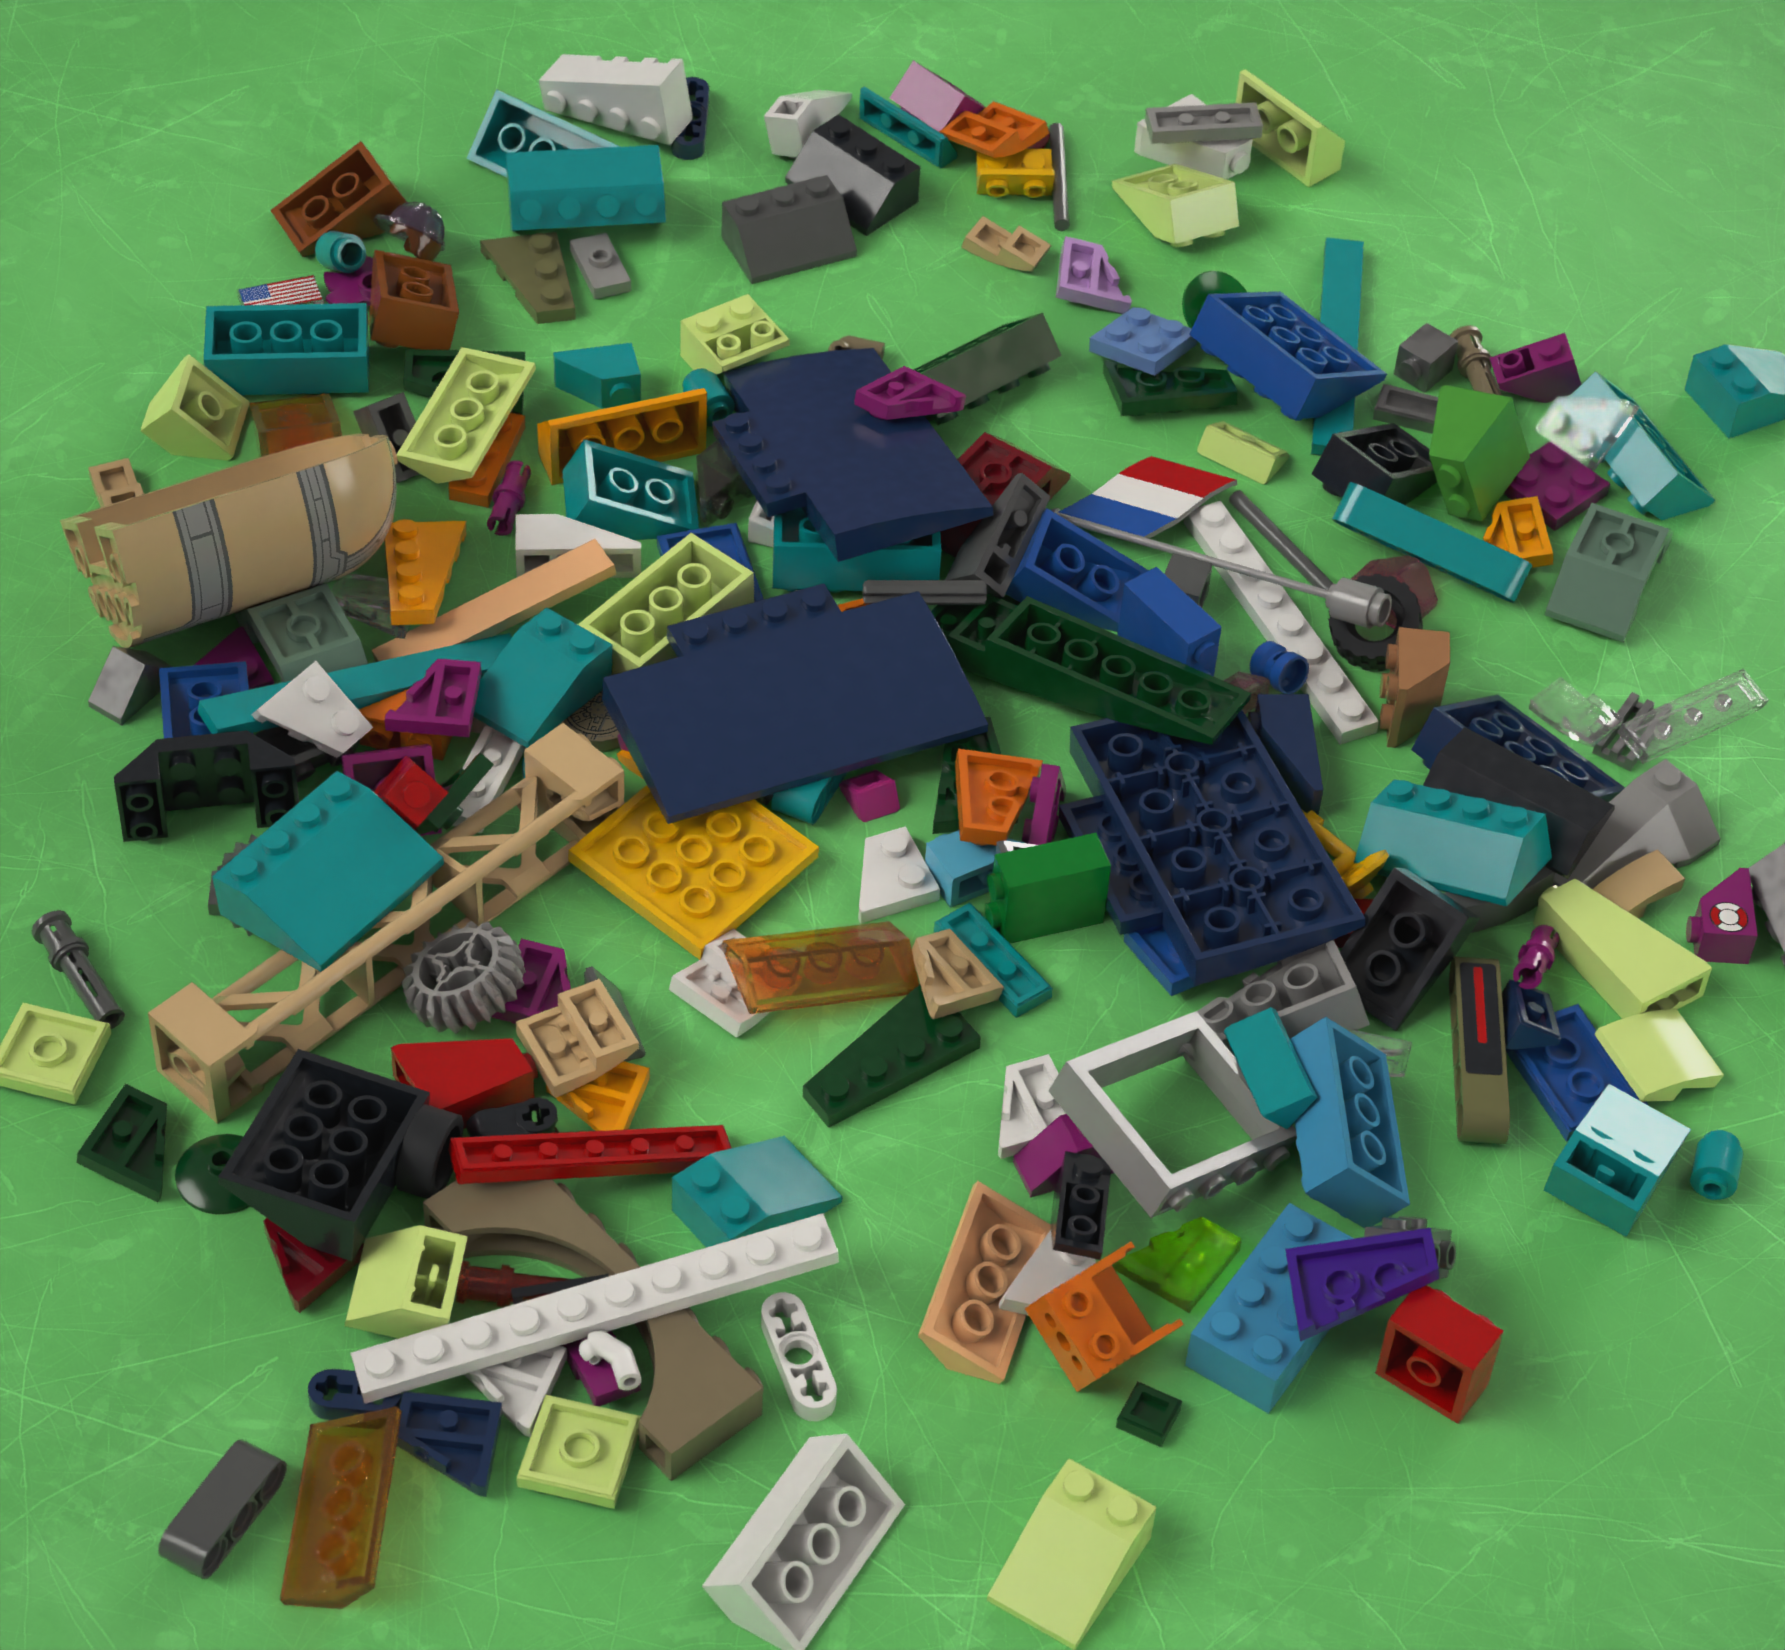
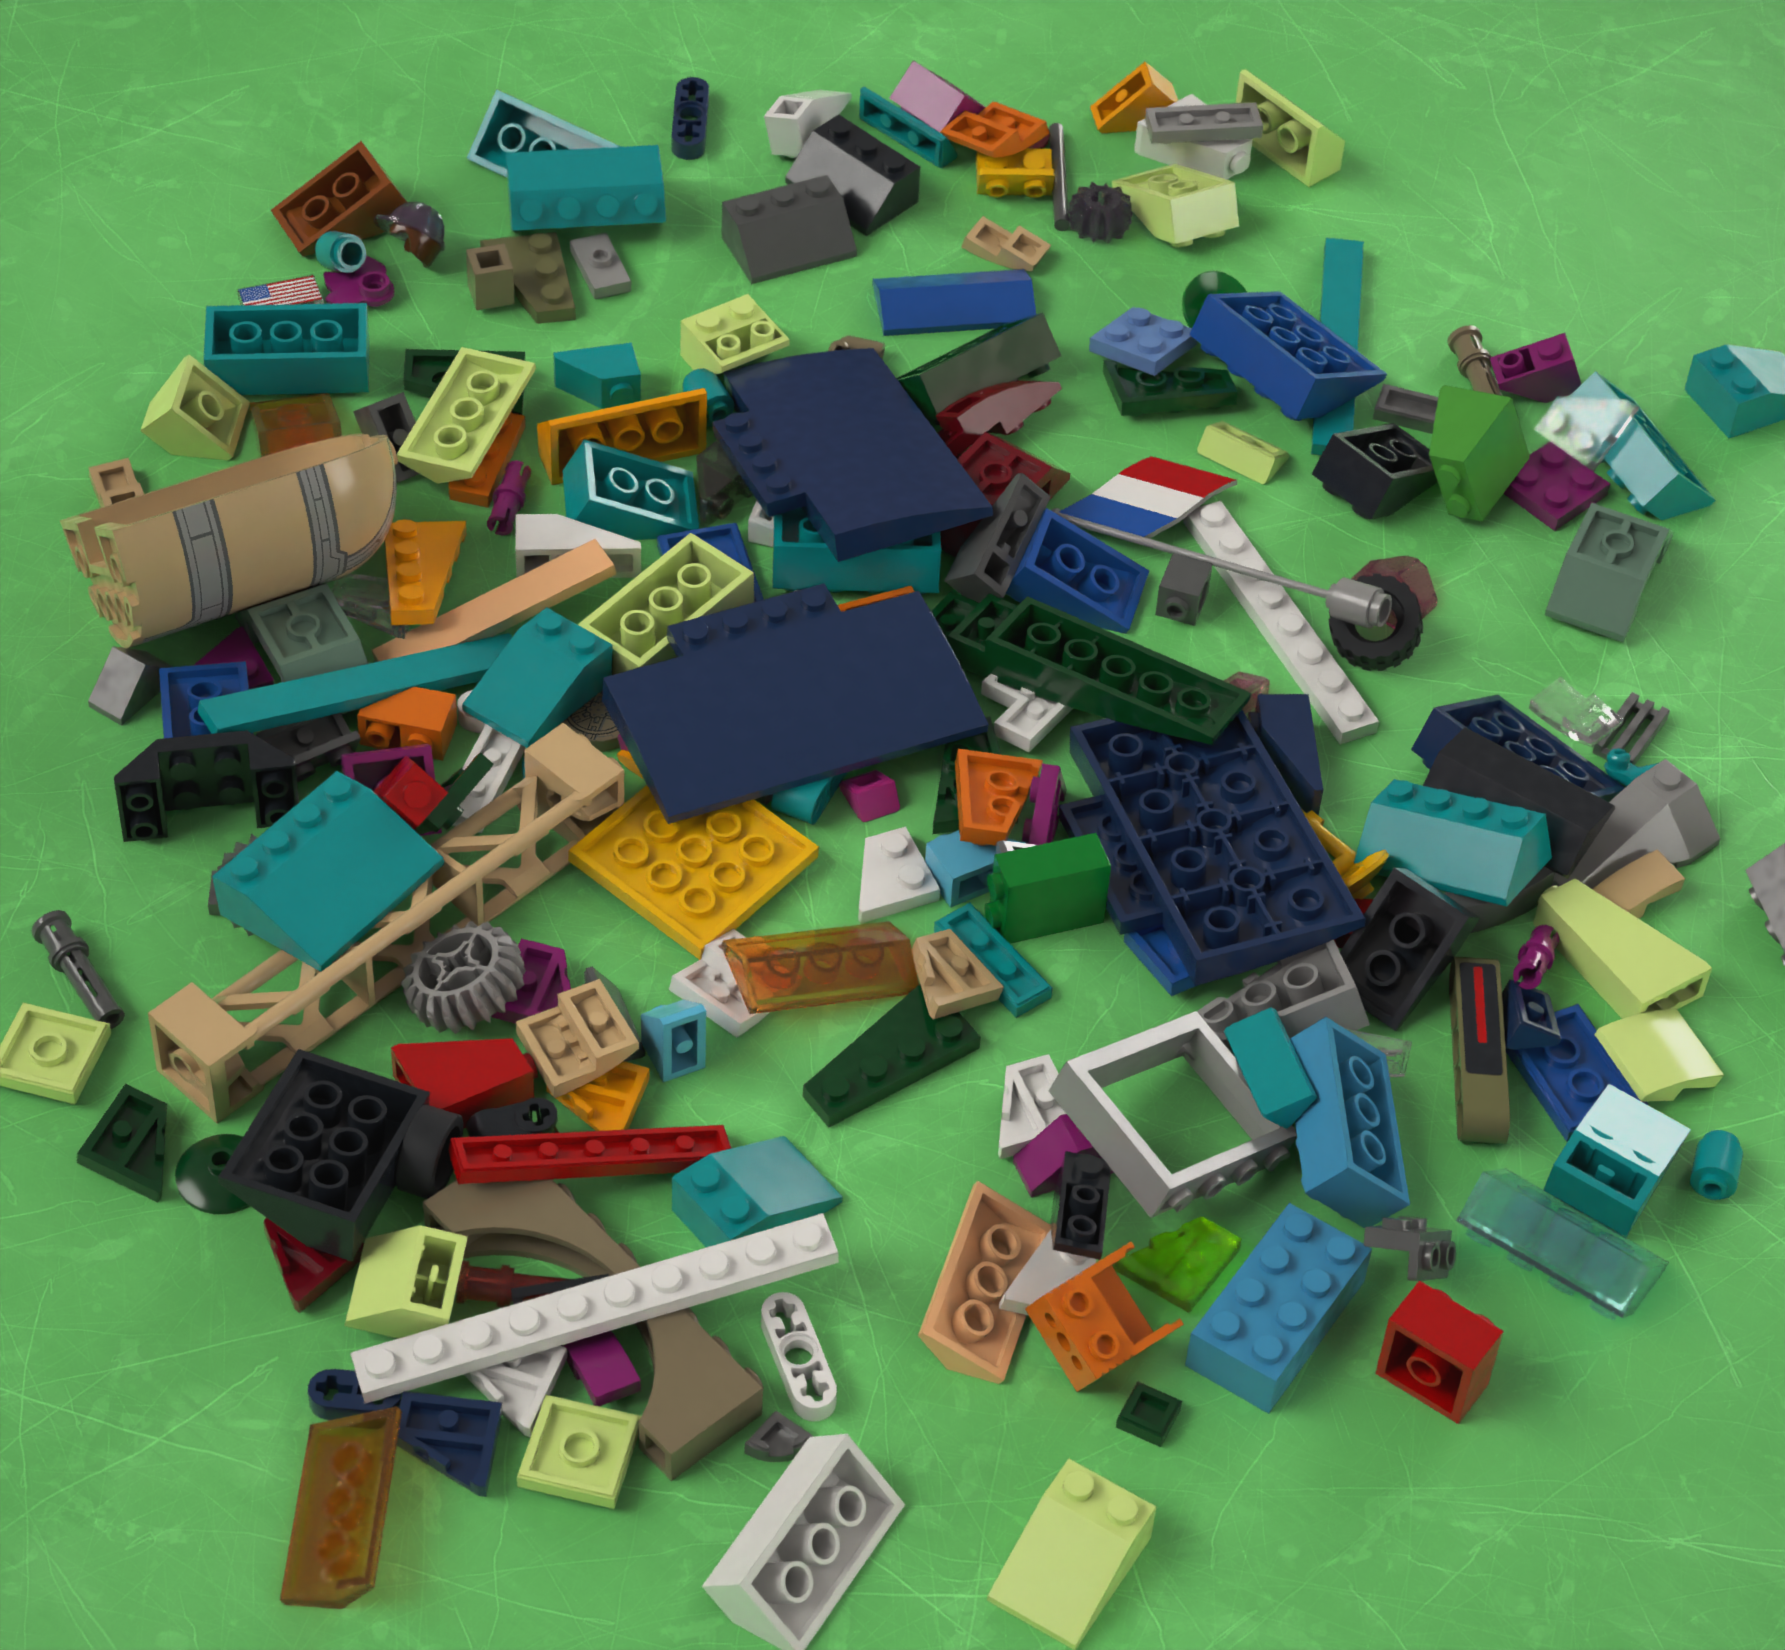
dark grey beam [158,1439,287,1579] -> none
white wing [251,661,373,758] -> none
dark orange slope [369,250,459,350] -> none
magenta wing [385,659,481,737] -> none
white wedge [539,54,693,145] -> none
white arm [579,1331,642,1391] -> none
magenta wing [854,366,966,420] -> none
dark grey axle [863,580,987,605] -> none
lavender wing [1056,236,1132,314] -> none
blue brick [1117,567,1222,677] -> none
dark grey bar [1229,490,1333,599] -> none
blue wheel [1250,641,1309,694] -> none
dark purple wing [1285,1228,1440,1342] -> none
teal beam [1332,482,1532,603] -> none
medium nougat slope [1380,627,1450,748] -> none
flat silver brick [1394,323,1458,393] -> none
light orange wing [1483,496,1553,568] -> none
clear tile [1617,669,1769,764] -> none
magenta slope [1686,868,1758,964] -> none
none -> dark tan brick [466,244,515,310]
none -> medium azure slope [641,999,706,1082]
none -> flat silver tile [745,1411,814,1462]
none -> blue slope [872,269,1036,336]
none -> slope [935,380,1062,459]
none -> white plate [981,674,1073,752]
none -> gear [1068,182,1133,243]
none -> light orange slope [1090,62,1178,134]
none -> clear light blue slope [1456,1168,1669,1320]
none -> teal arm [1604,748,1658,787]

